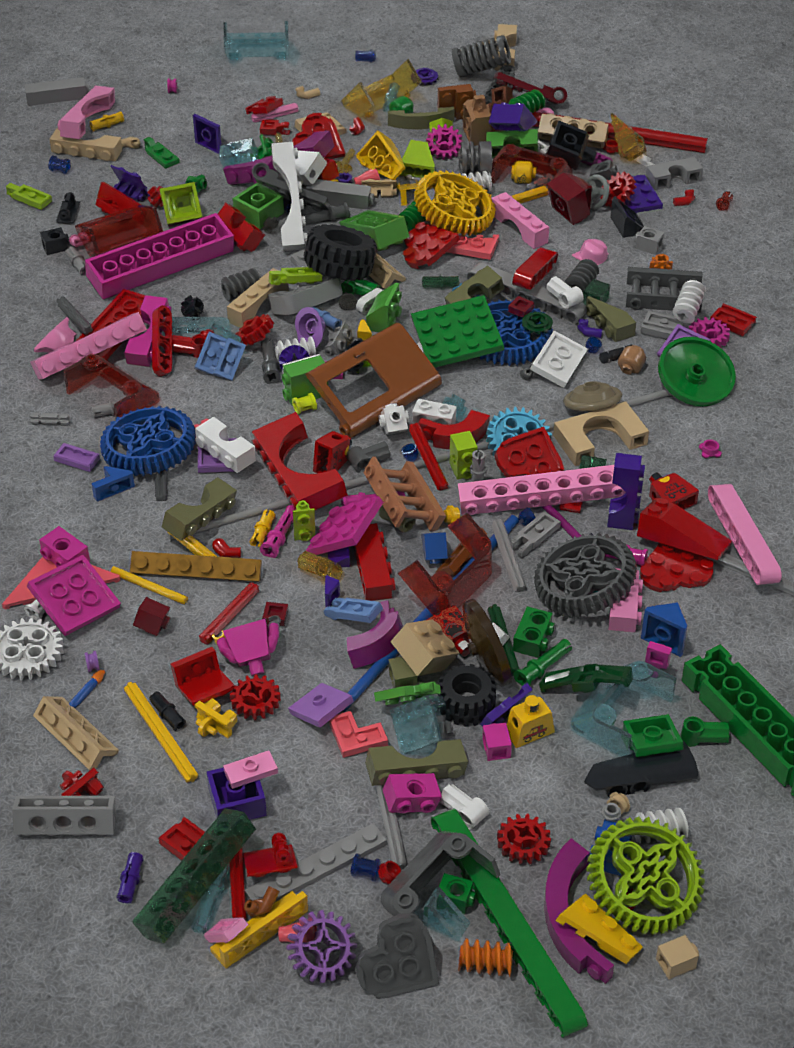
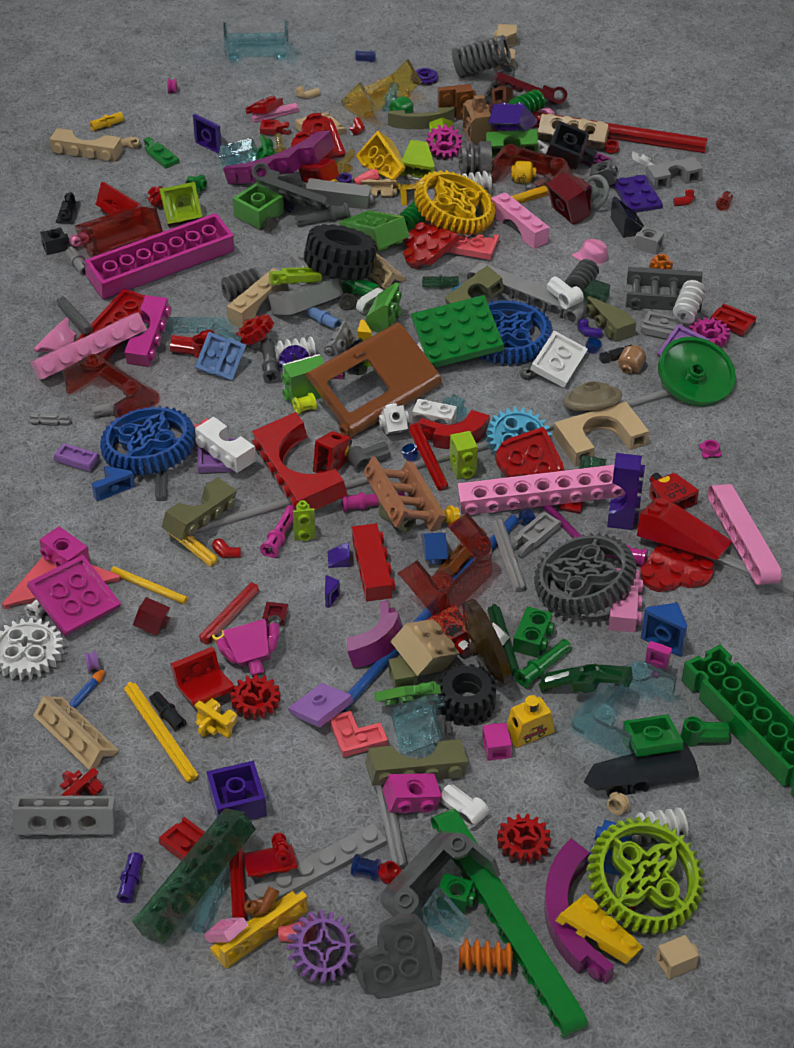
lime hinge [6,183,52,210] -> none
light grey brick [24,77,89,106] -> none
clear blue bush [48,155,71,174] -> none
bright pink arch [58,86,115,139] -> none
dark purple hinge [111,165,150,202] -> none
pearl gold plate [130,551,262,582] -> none
red beam [152,305,172,377] -> none
black gear [181,295,204,320] -> none
red arch [218,203,265,252] -> none
bright pink plate [223,750,278,789] -> none
yellow pin [249,509,276,547] -> none
white arch [271,142,307,251] -> none
white torso [295,150,327,186] -> none
medium lavender piece [295,307,325,349] -> none
clear yellow piece [297,551,343,580] -> none
dark pink plate [306,496,384,556] -> none
medium blue hinge [324,598,383,623] -> none
light grey pin [470,450,486,482] -> none
dark purple wing [481,683,533,727] -> none
dark red plate [508,296,535,317] -> none
red beam [512,247,558,290] -> none
dark green gear [522,312,553,335] -> none
red gear [600,171,636,207] -> none
light grey pin [601,803,621,825] -> none
clear yellow slope [610,113,647,161] -> none

